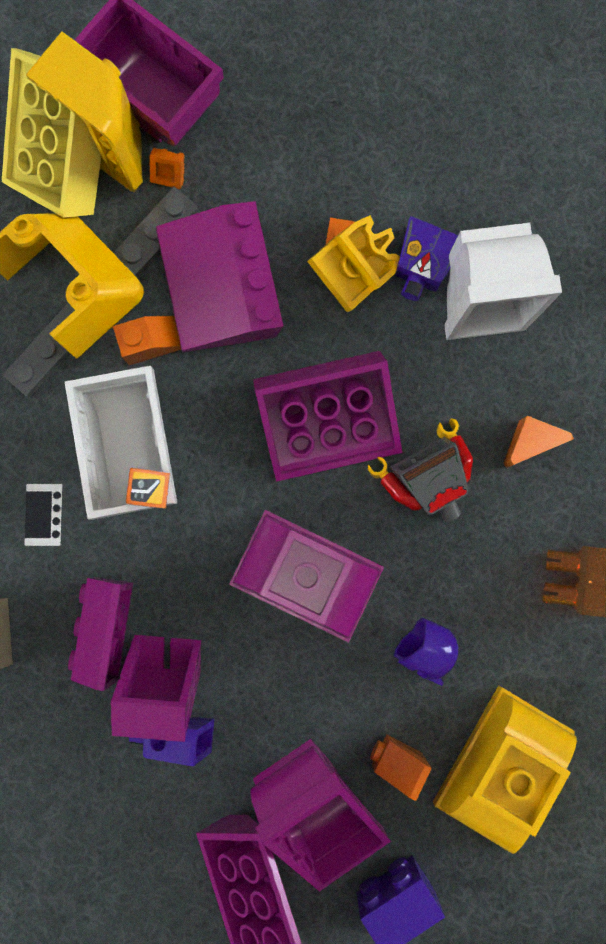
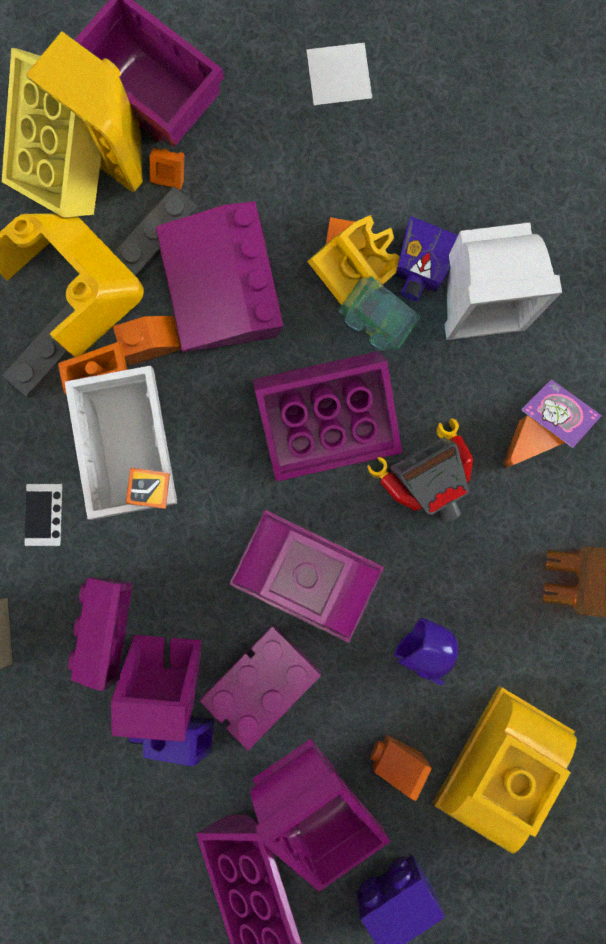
none -> orange slope [58,342,127,395]
none -> magenta piece [200,624,321,750]
none -> white sticker [306,43,372,105]
none -> clear light blue brick [338,276,421,351]
none -> sticker [521,379,602,448]

